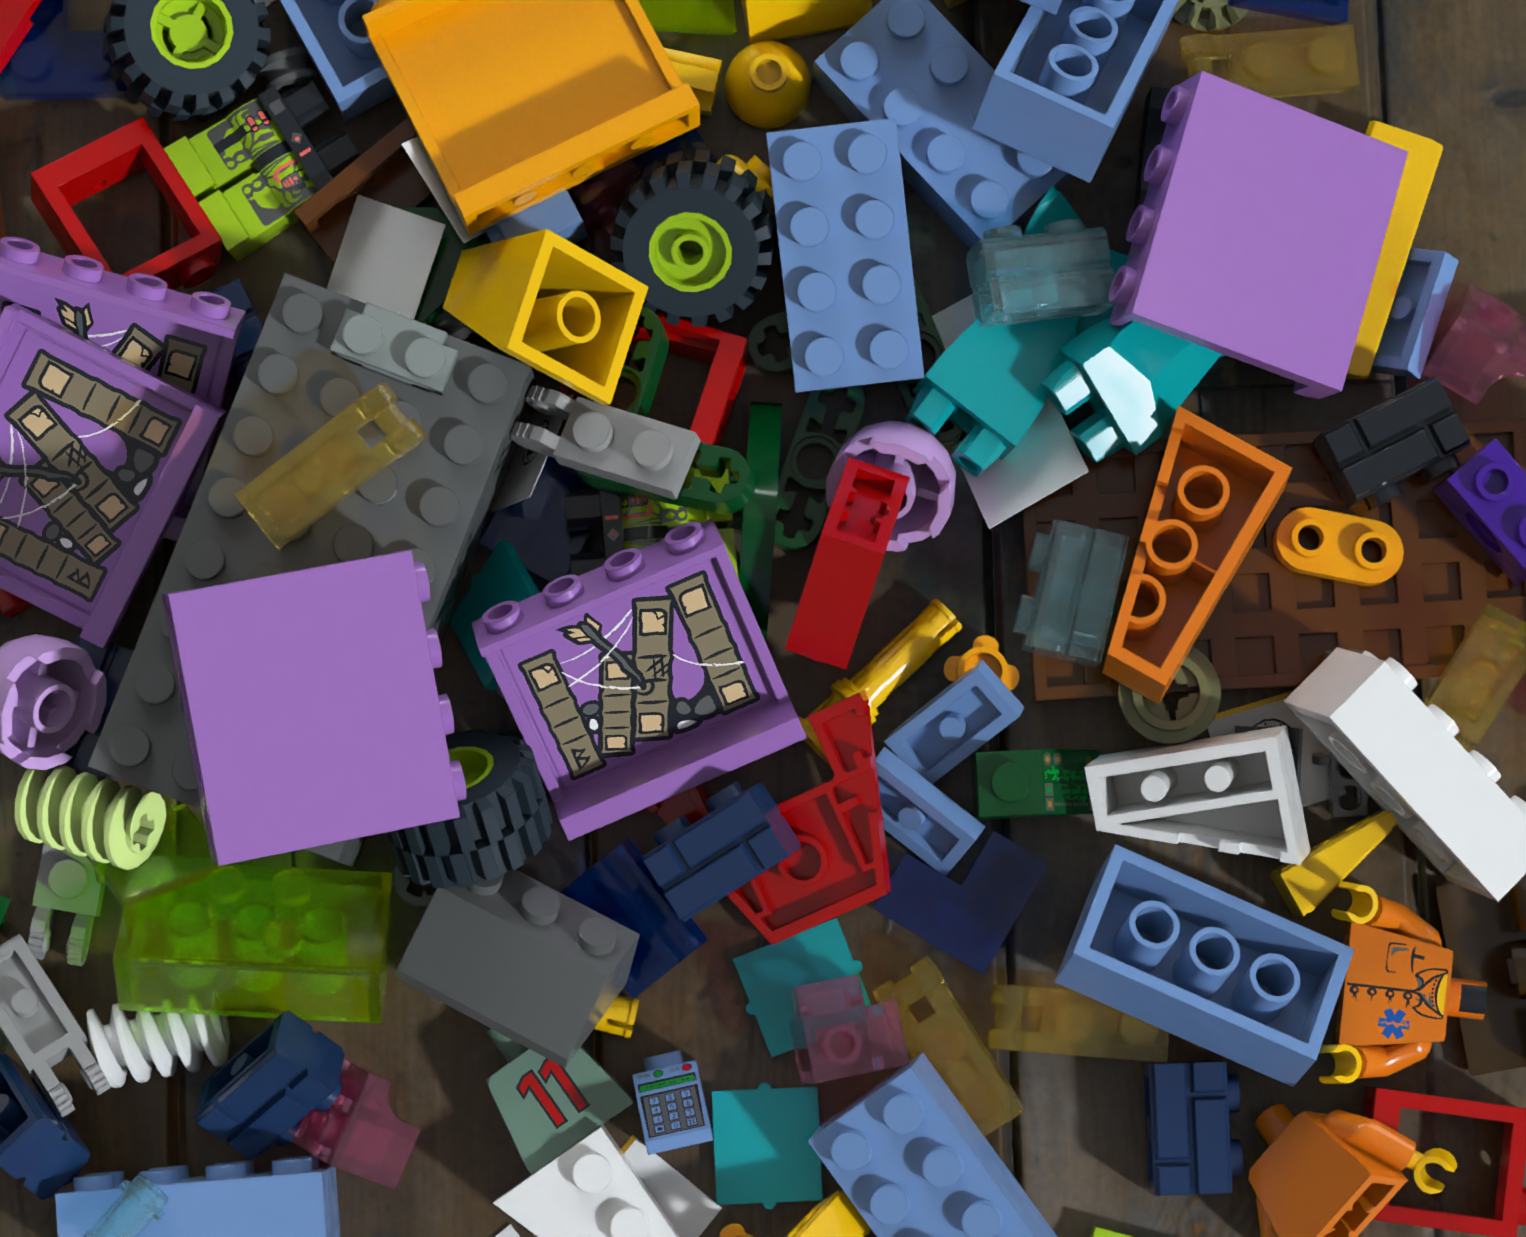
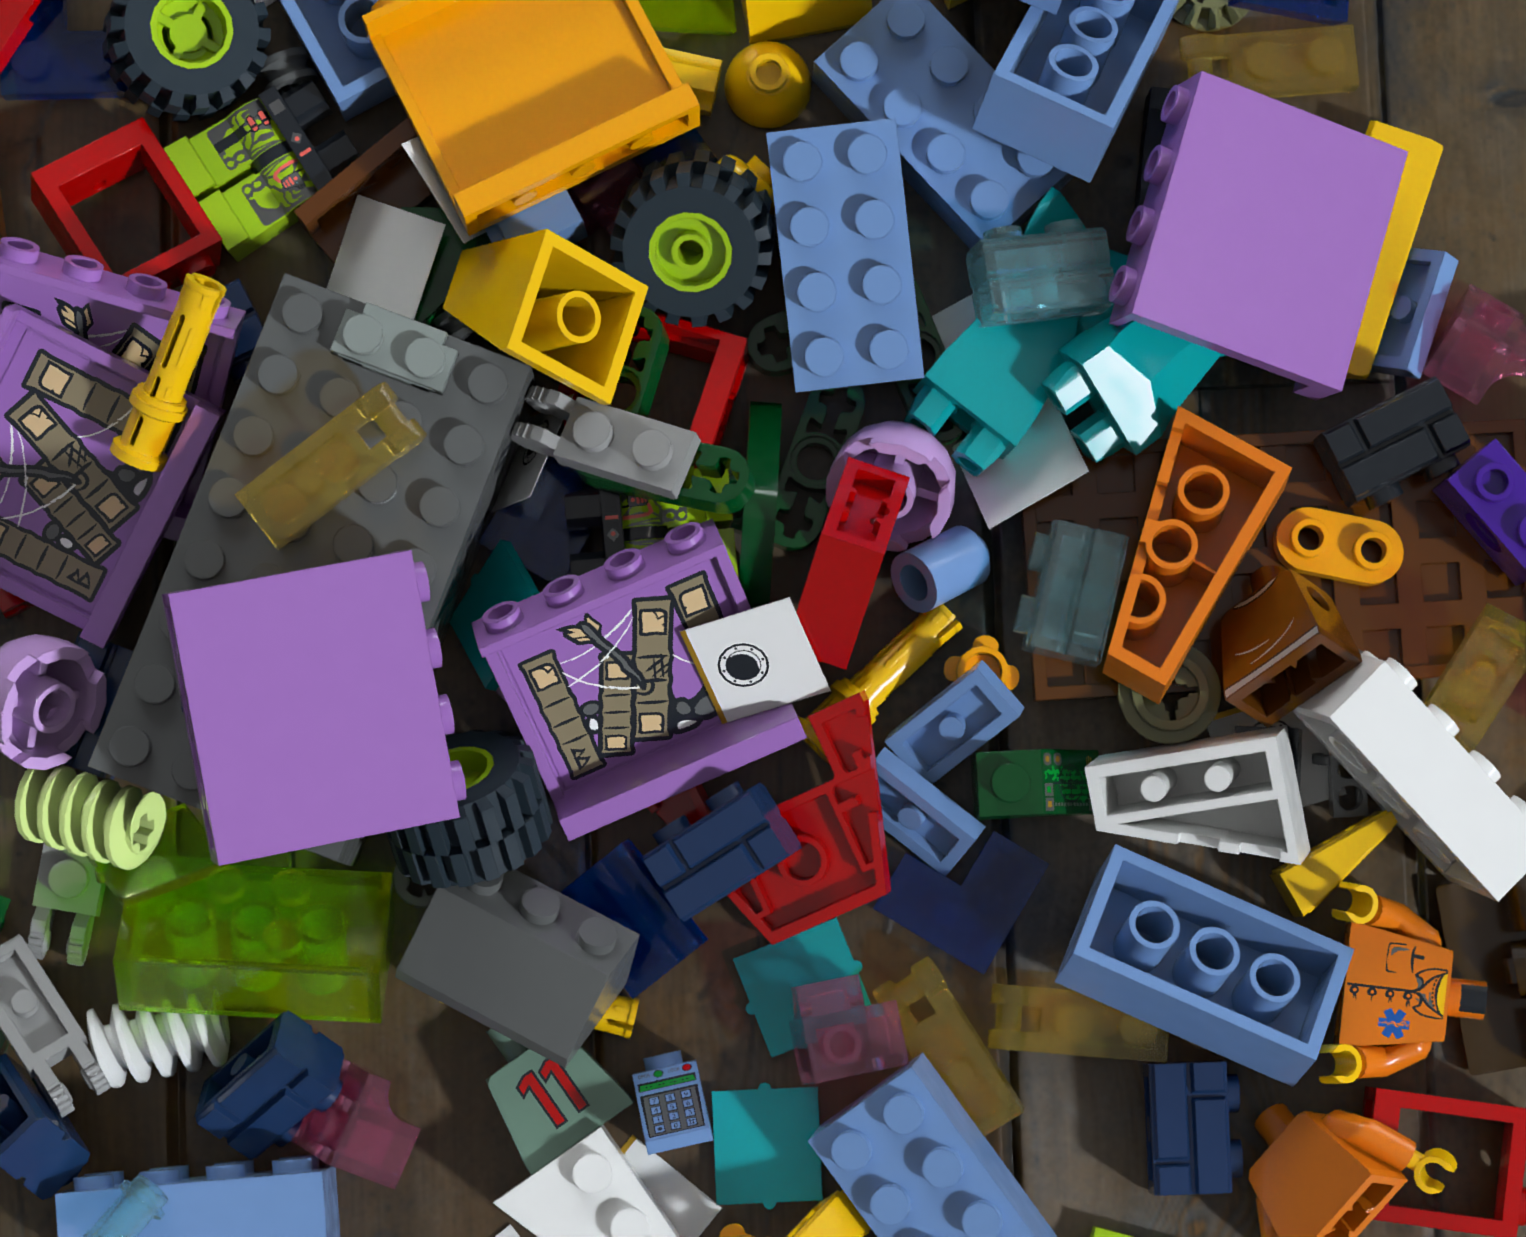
none -> yellow pin [110,273,227,472]
none -> white sticker [680,597,831,724]
none -> medium blue brick [891,526,990,613]
none -> reddish brown torso [1221,565,1362,728]

